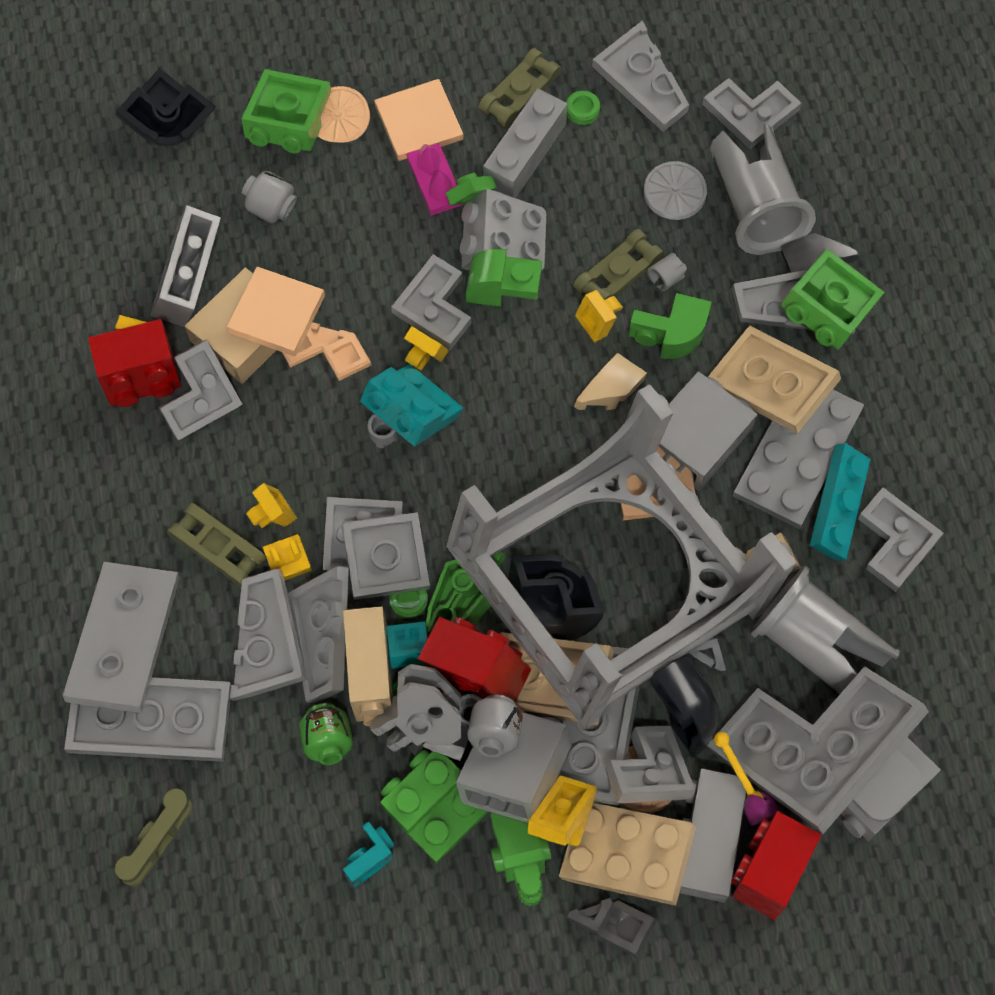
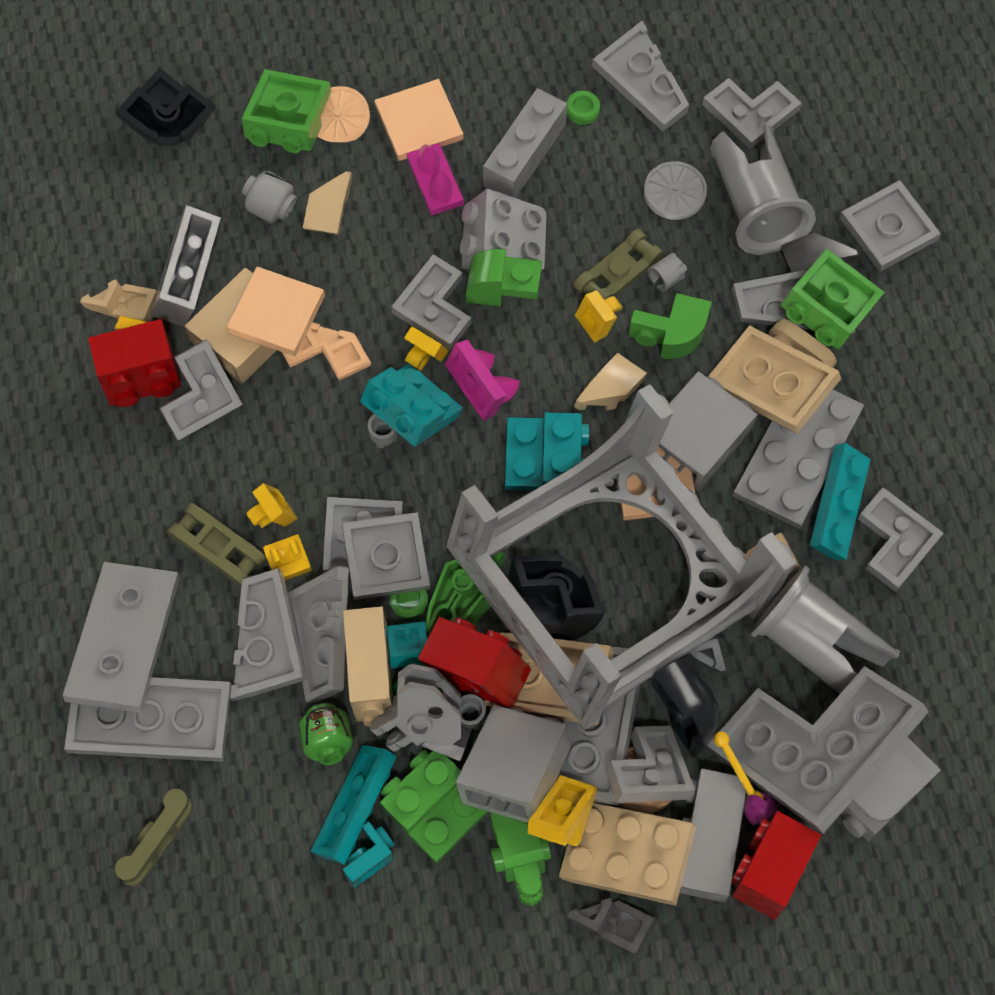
bright green plate [446,173,497,206] -> none
light grey head [467,694,523,758] -> none
olive plate [478,48,562,129] -> none
none -> tan slope [80,279,157,322]
none -> tan slope [303,171,353,235]
none -> teal plate [310,745,397,865]
none -> dark pink tile [445,339,520,421]
none -> teal plate [505,412,589,491]
none -> tan plate [769,319,837,368]
none -> light grey plate [839,180,941,272]

